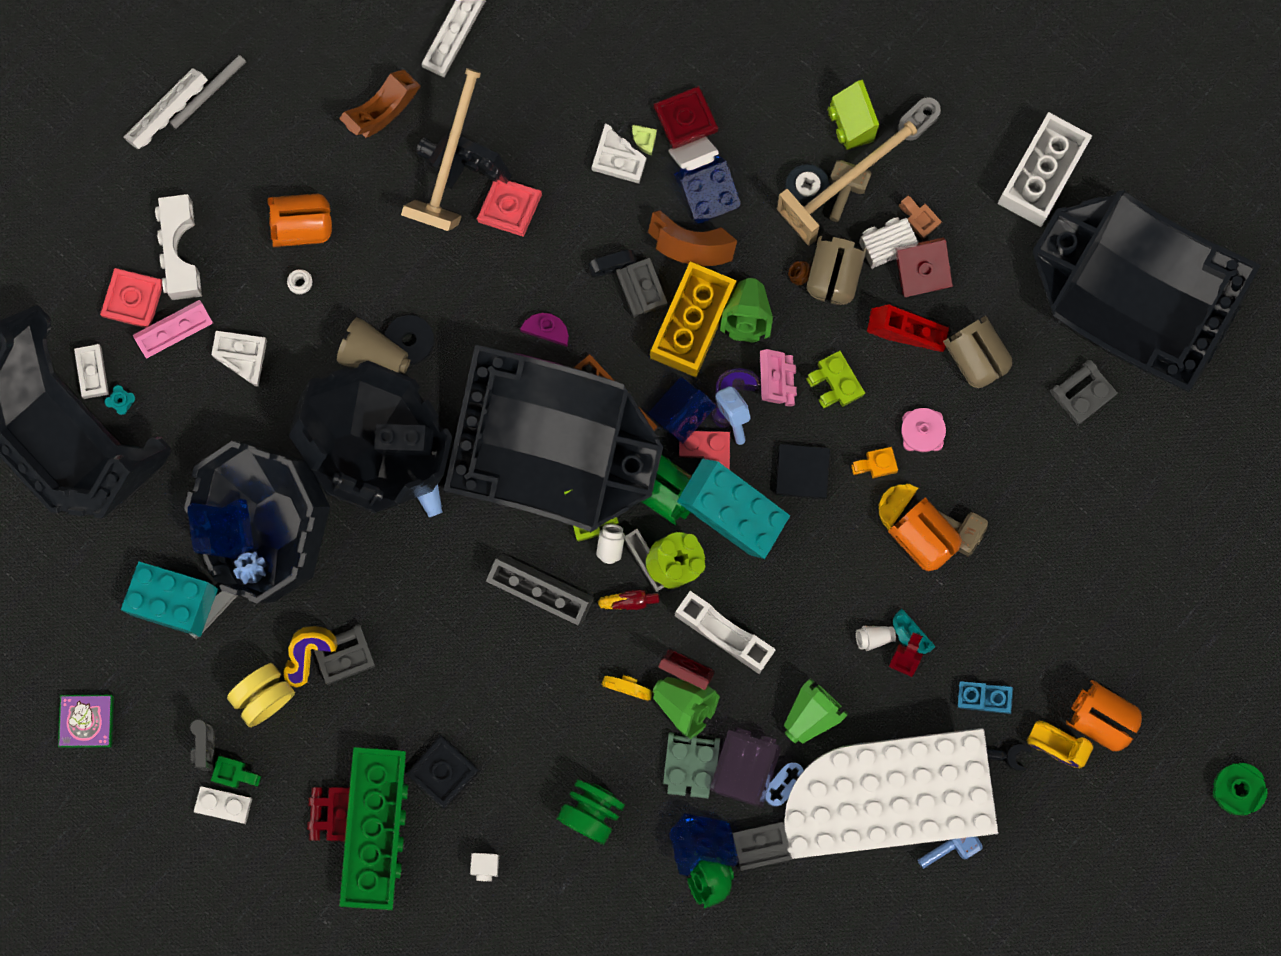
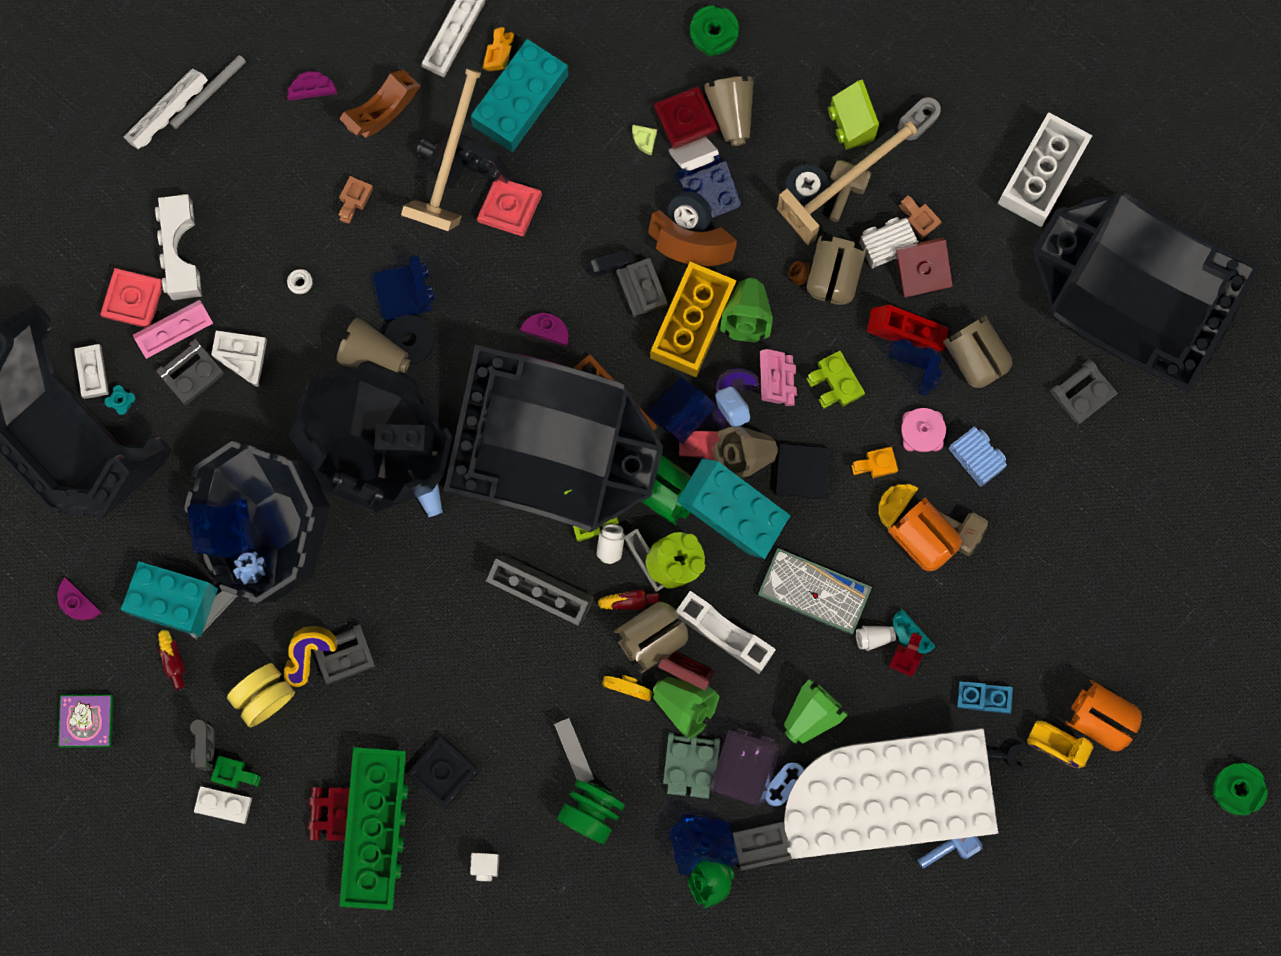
orange cylinder [268,194,332,247] -> none
white wing [592,124,646,183] -> none
none -> magenta plate [57,578,102,621]
none -> dark grey plate [156,339,224,406]
none -> dark red piece [158,630,185,690]
none -> magenta plate [287,71,337,101]
none -> nougat plate [339,176,373,224]
none -> clear blue bracket [373,255,434,321]
none -> teal brick [471,39,568,153]
none -> light orange plate [483,27,514,72]
none -> light grey piece [554,718,594,783]
none -> dark tan cylinder [614,602,688,674]
none -> black wheel [667,191,712,232]
none -> green plate [690,6,738,56]
none -> dark tan cone [704,76,754,146]
none -> dark tan cone [713,426,778,478]
none -> tile [758,548,872,635]
none -> clear blue bracket [888,339,942,396]
none -> light blue brick [949,426,1007,487]

